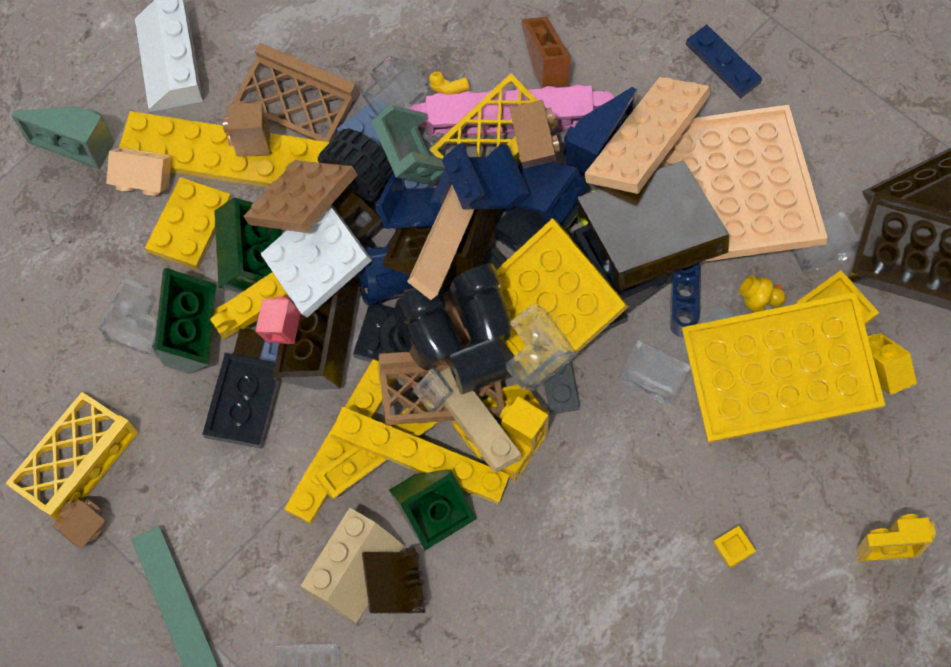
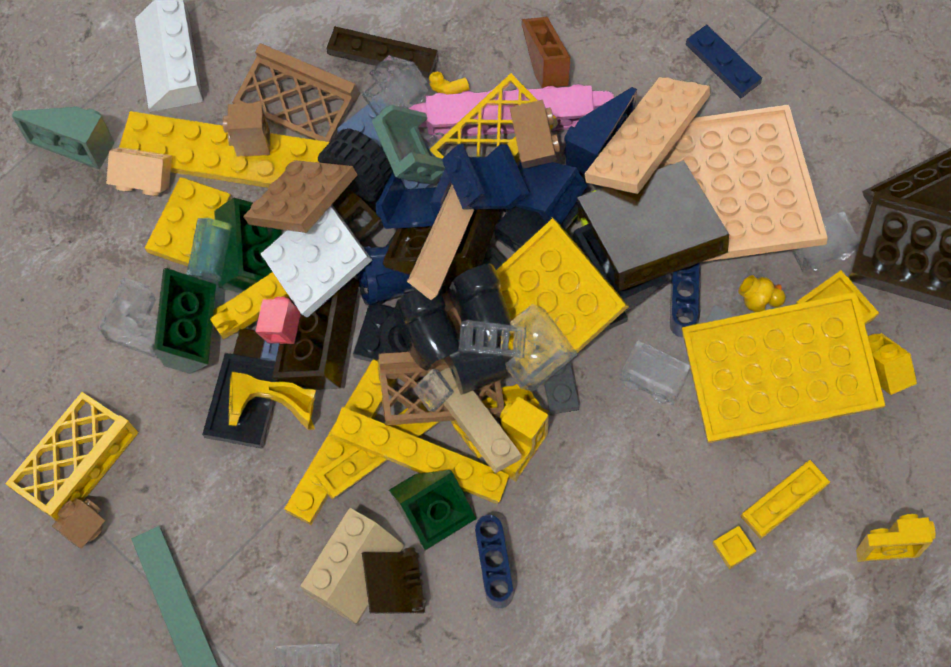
none -> clear light blue brick [186,218,232,282]
none -> yellow animal [229,372,317,430]
none -> dark brown plate [326,26,438,78]
none -> clear slope [459,320,526,358]
none -> dark blue beam [475,515,513,609]
none -> yellow tile [741,460,830,539]

